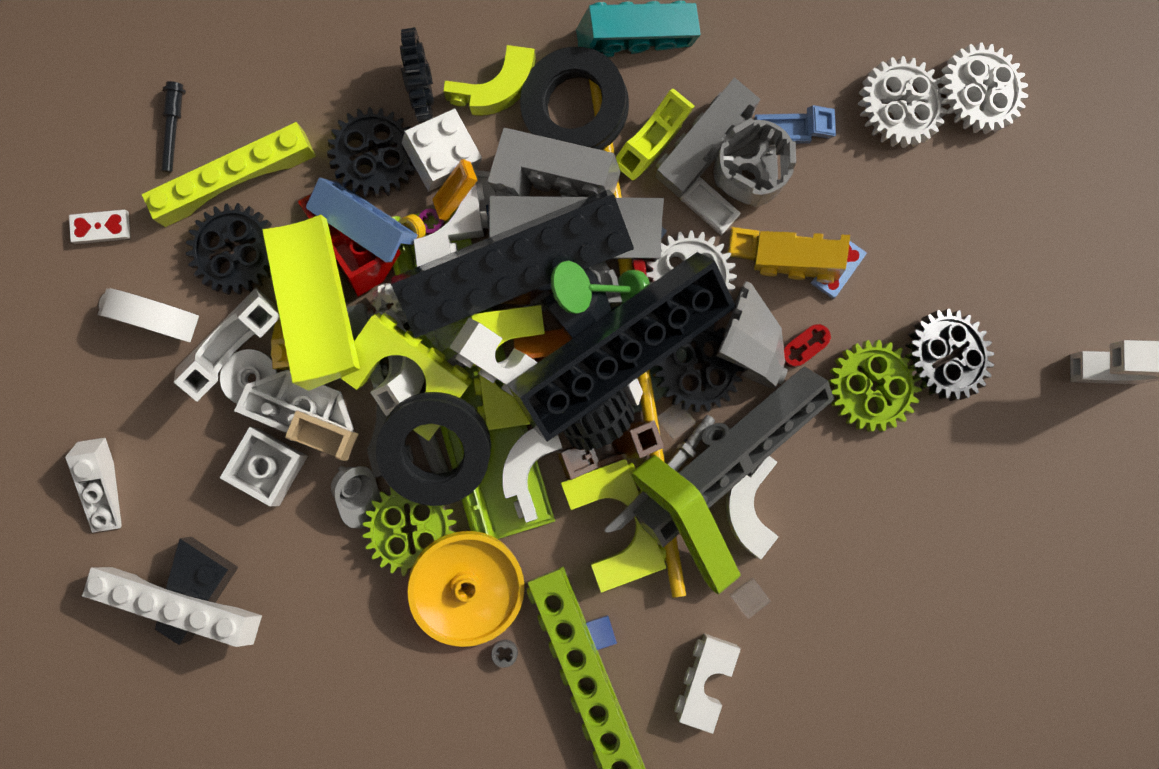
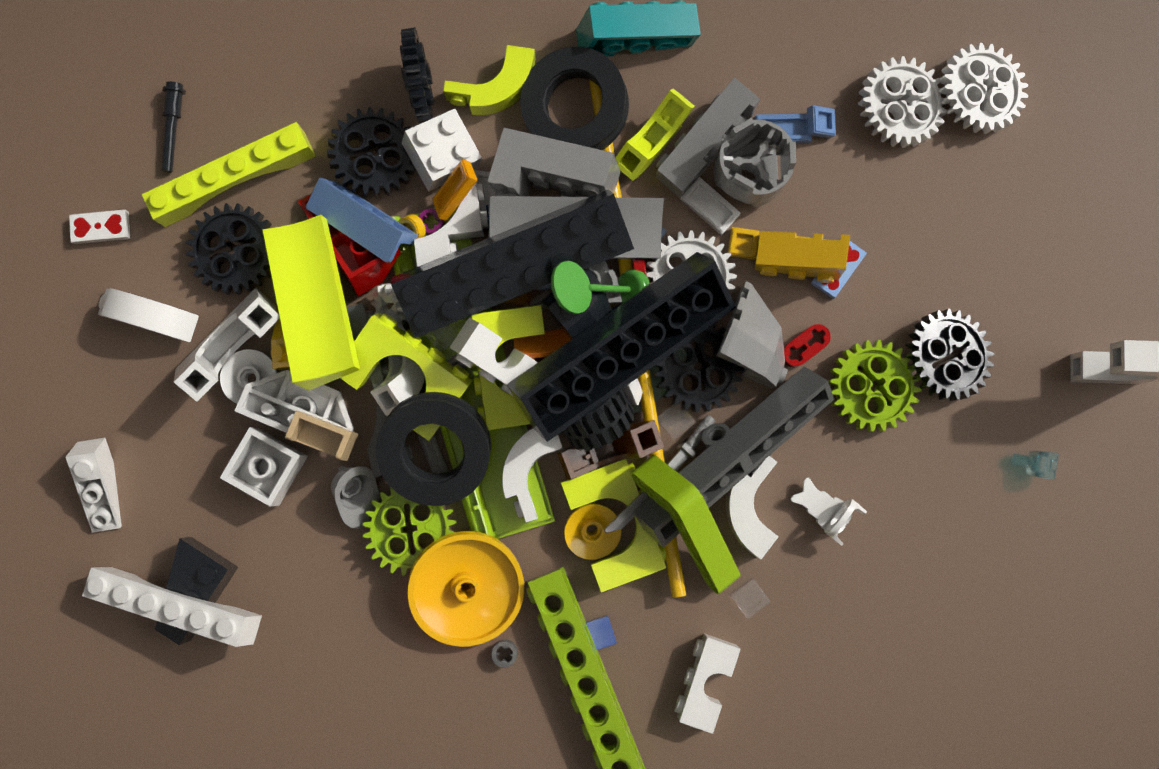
none -> yellow dish [564,504,621,560]
none -> white hair [791,478,867,546]
none -> clear light blue piece [1011,451,1059,480]

